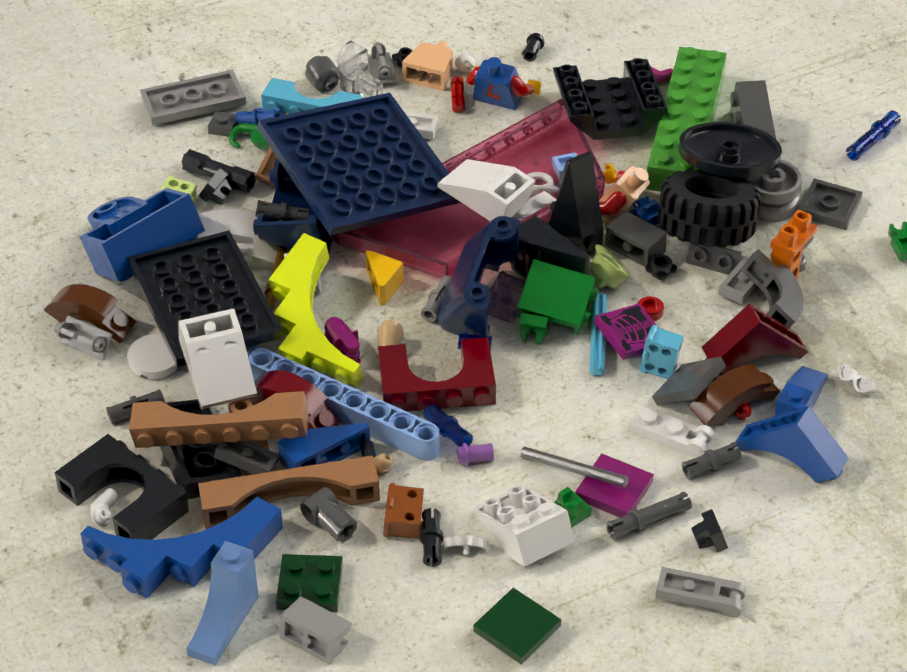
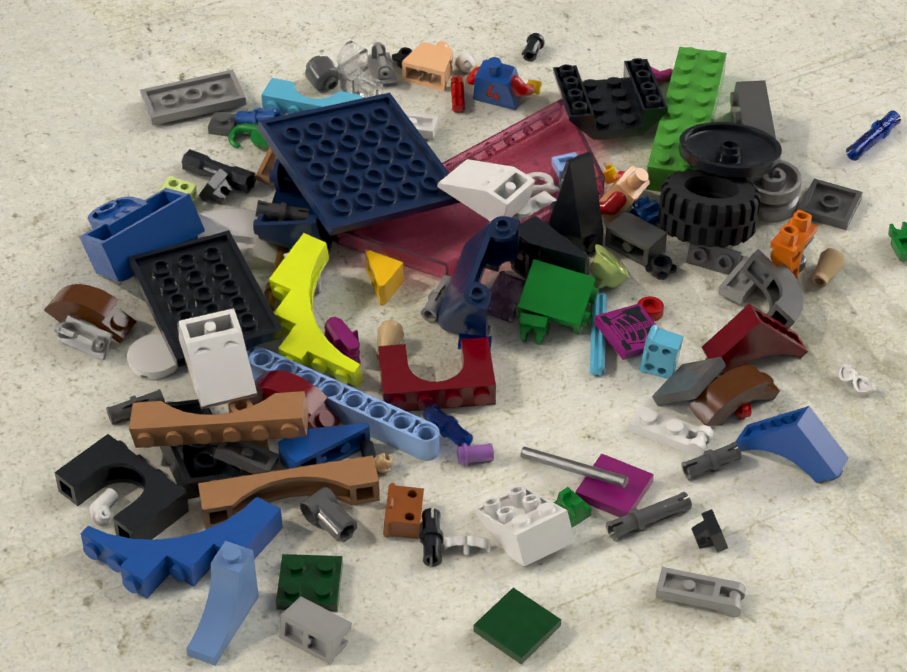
blue slope [775,366,829,416] -> none
none -> tan cone [812,248,844,287]

